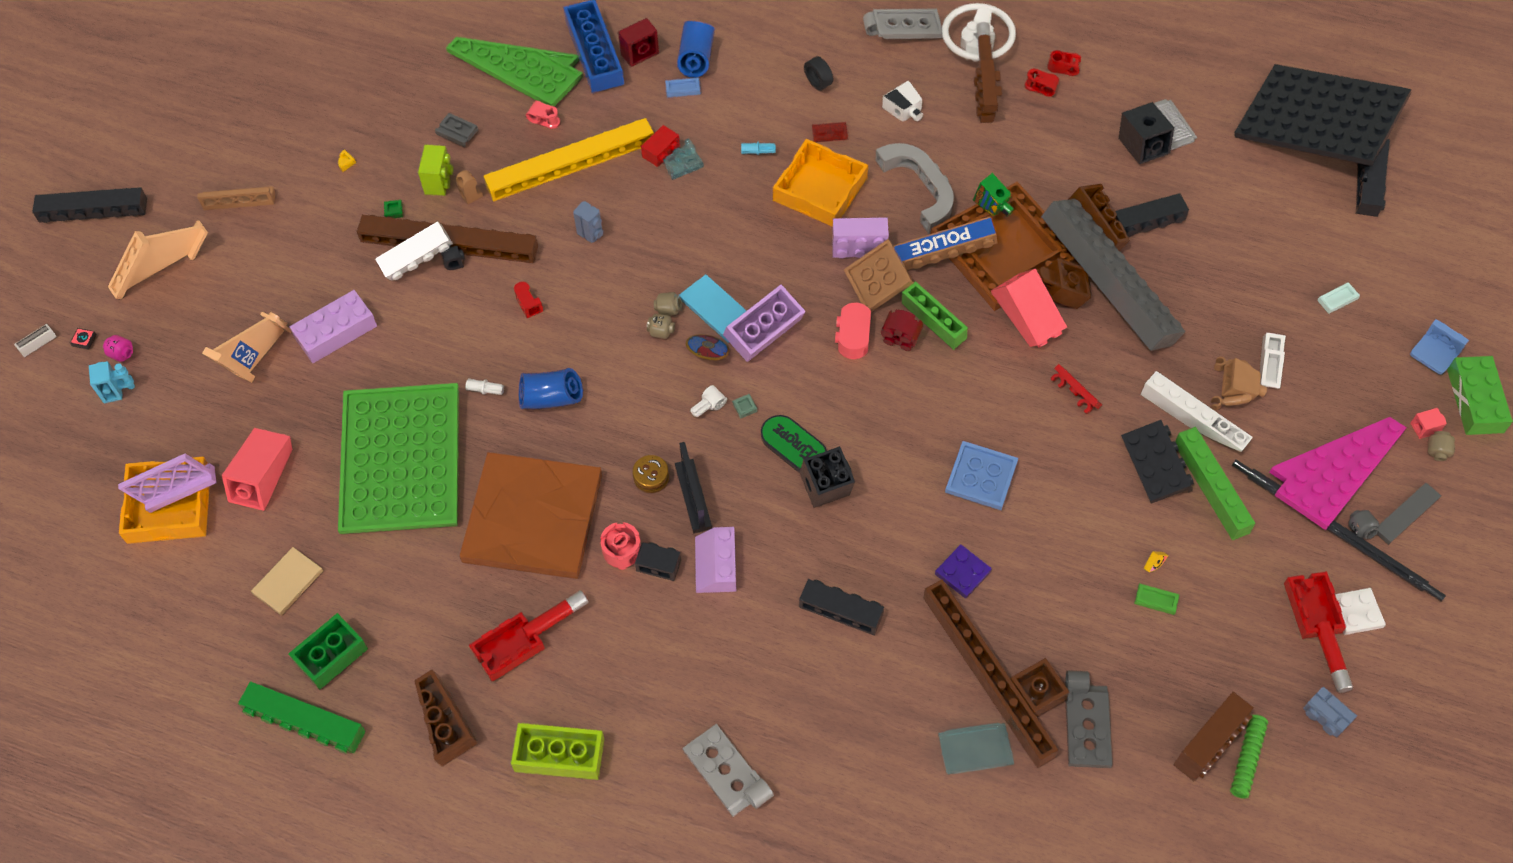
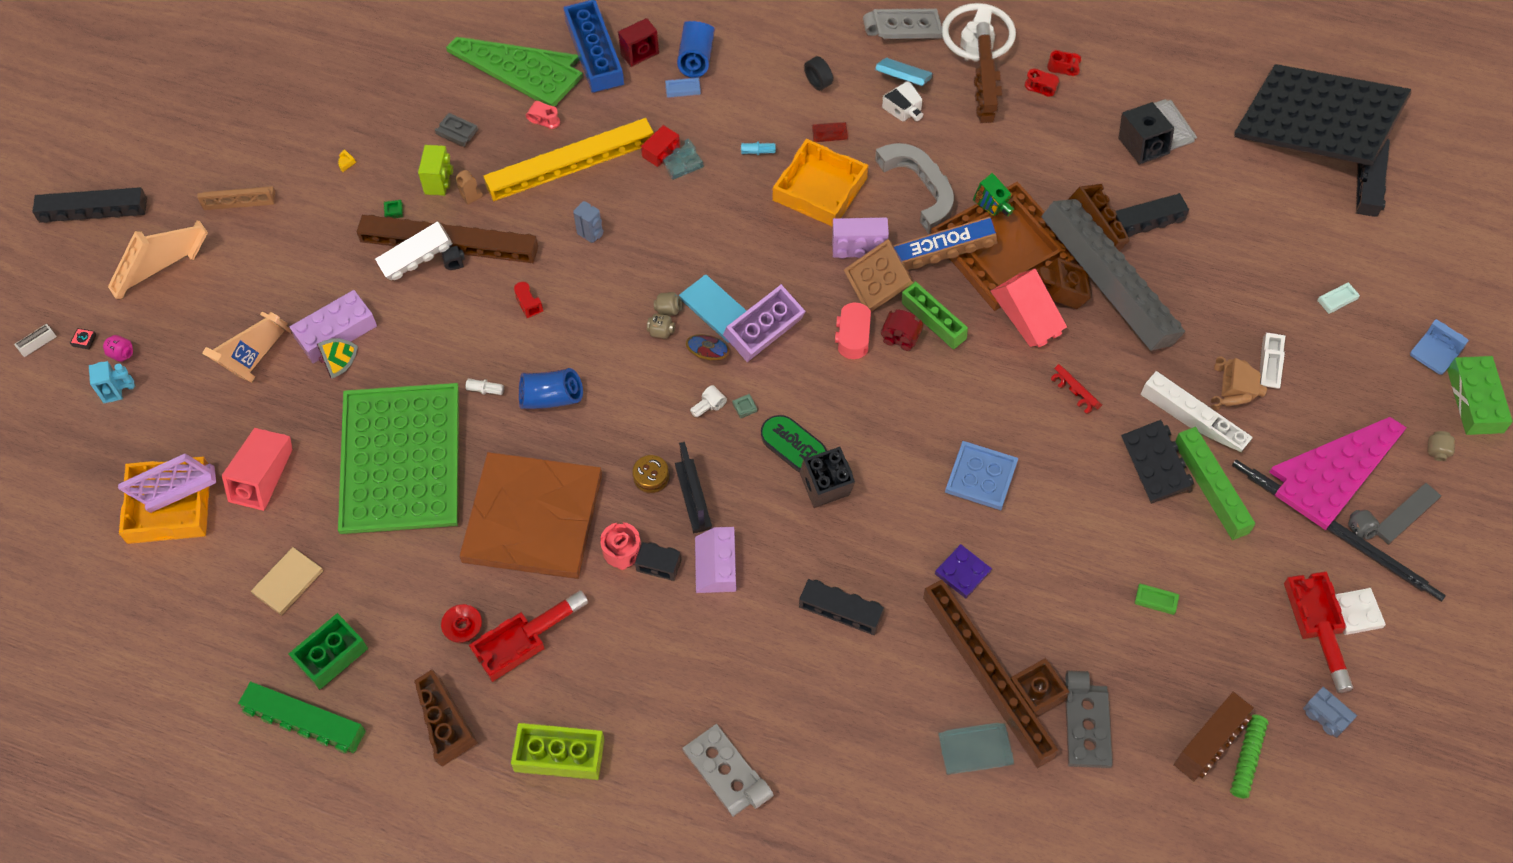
yellow tile [1144,551,1169,572] -> none
coral brick [1410,408,1447,439] -> none
none -> shield [317,338,358,379]
none -> red dish [441,604,482,643]
none -> medium azure tile [875,58,933,86]

